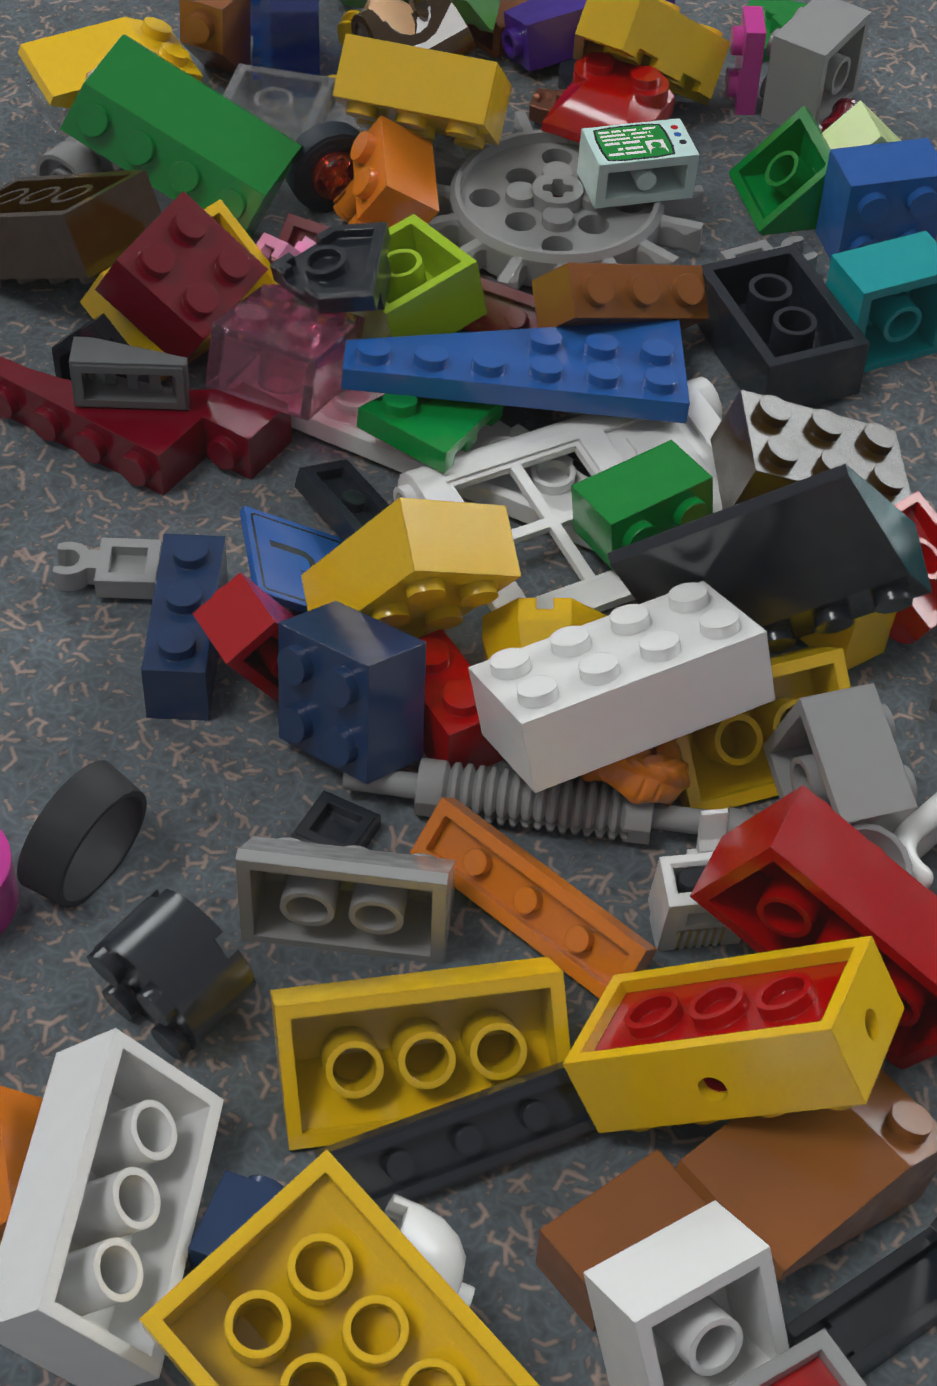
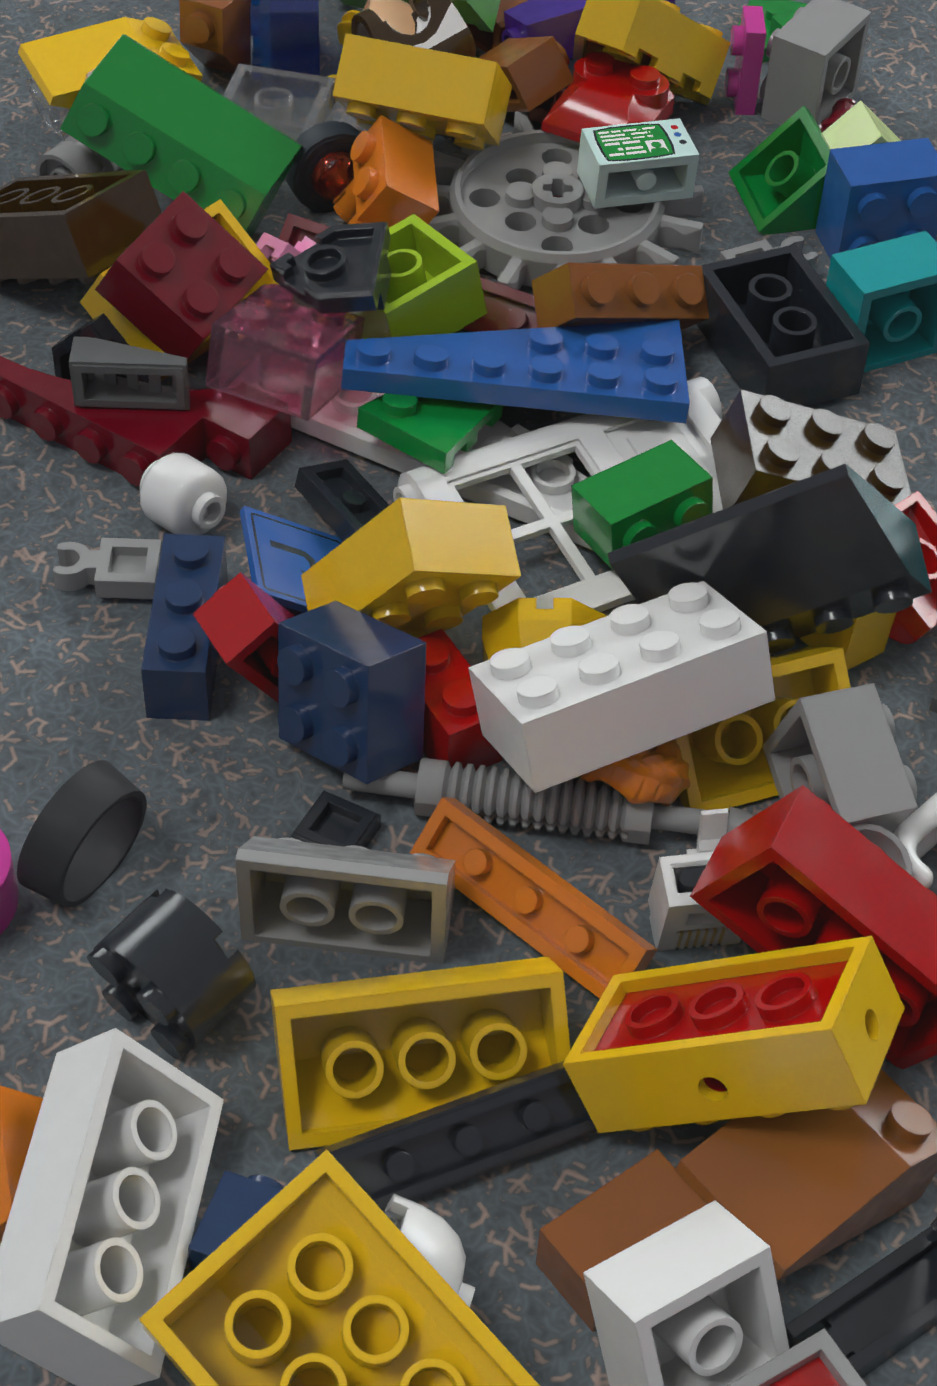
none -> white head [140,453,227,535]
none -> dark orange brick [479,36,573,112]

